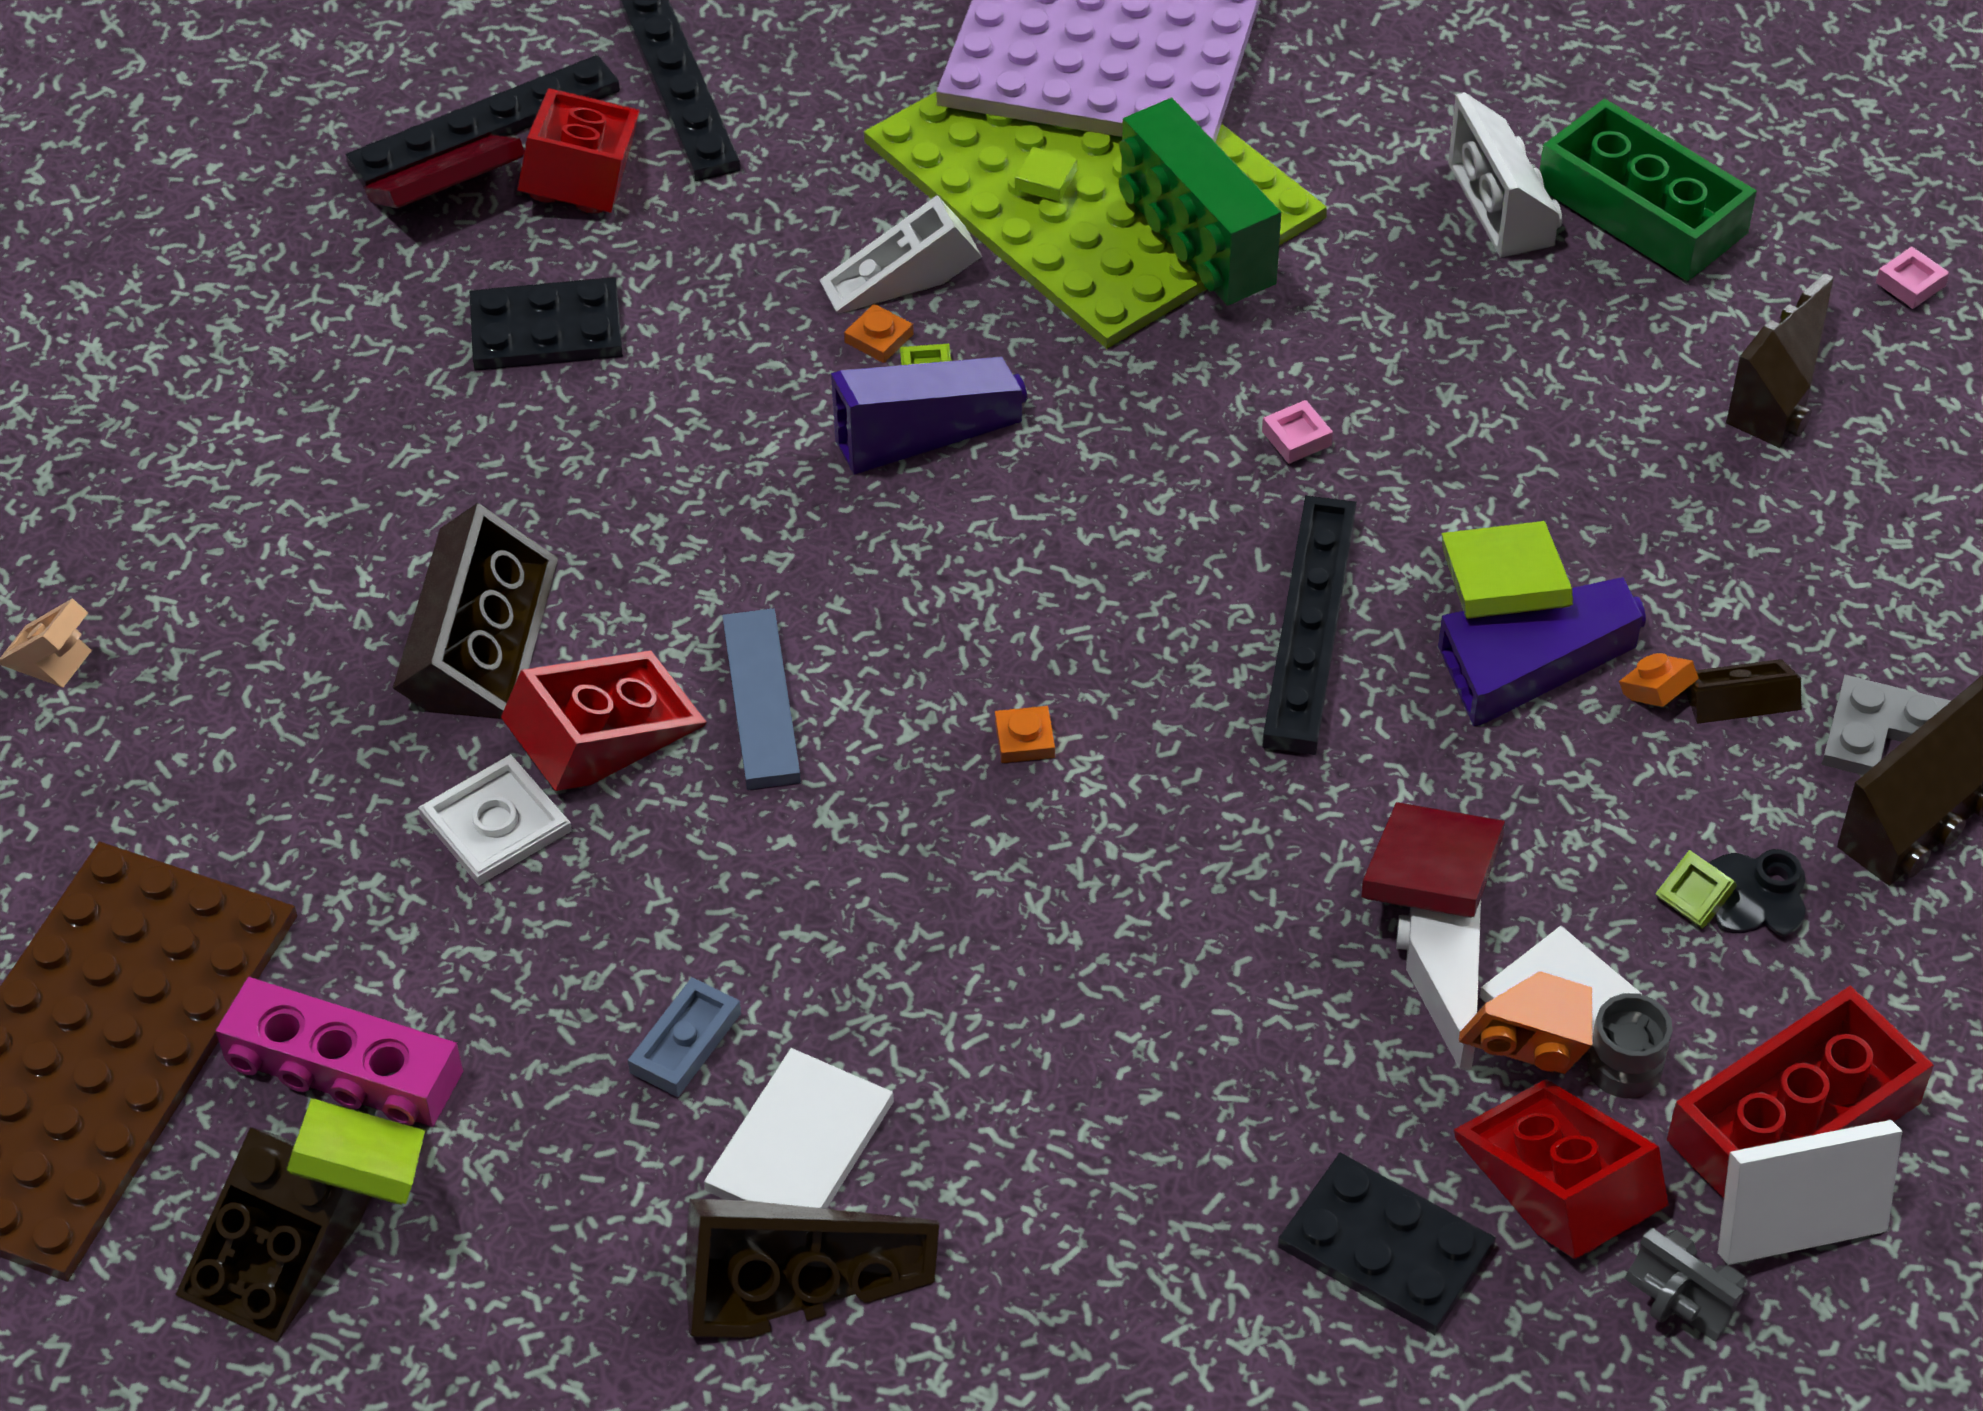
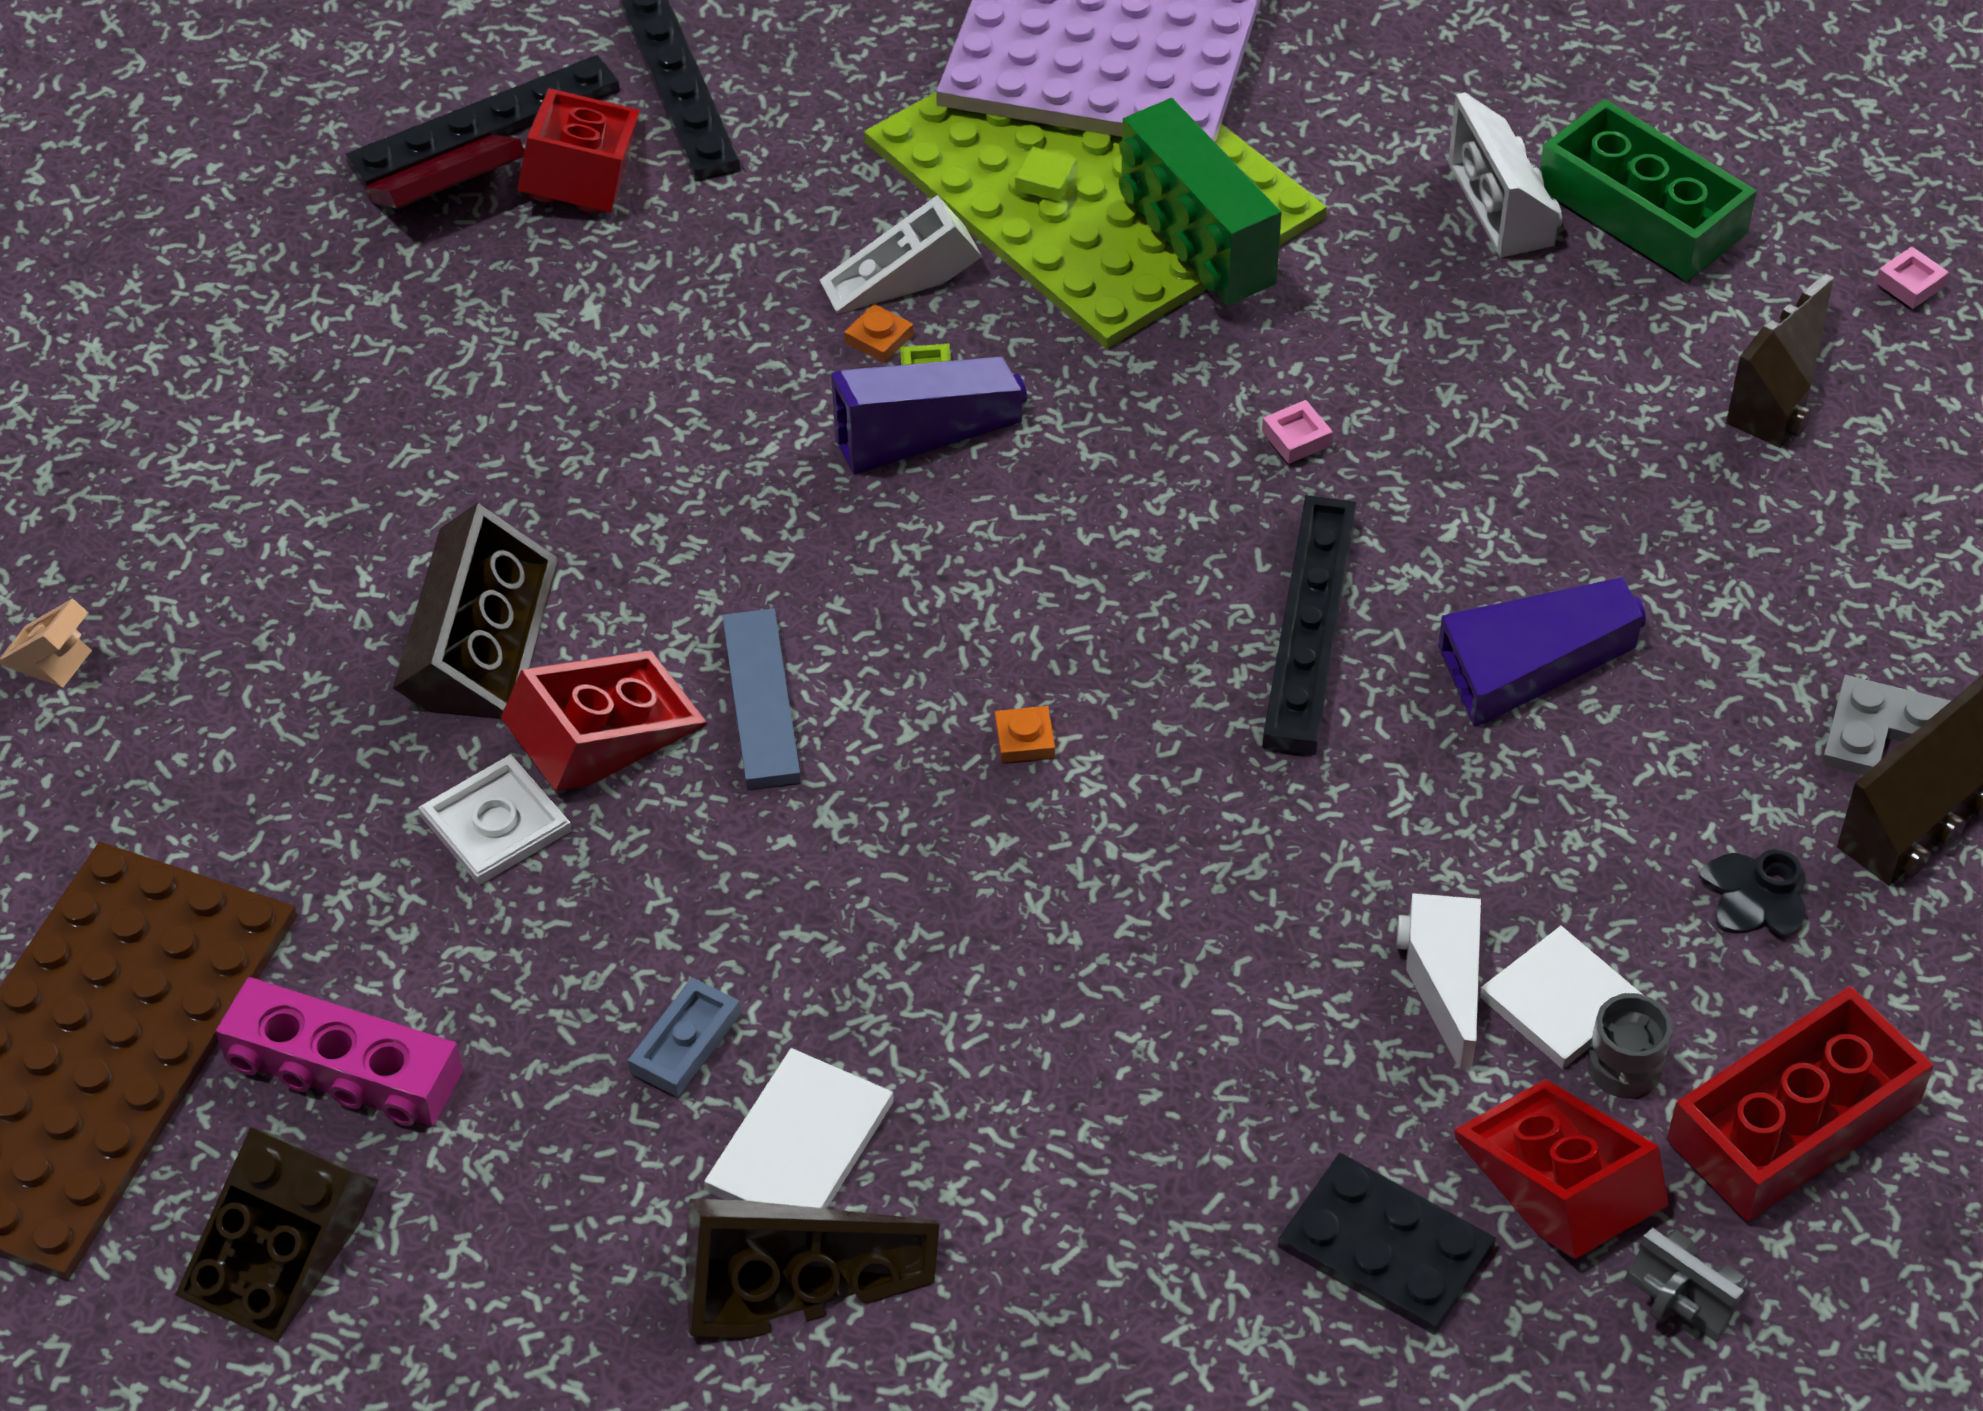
lime tile [287,1098,425,1205] -> none
black plate [469,277,623,371] -> none
dark red tile [1361,802,1505,918] -> none
lime tile [1441,521,1573,619] -> none
orange slope [1459,971,1592,1074] -> none
orange plate [1619,653,1699,707] -> none
lime tile [1655,850,1737,929] -> none
dark brown slope [1685,659,1802,724] -> none
white tile [1718,1120,1902,1265] -> none

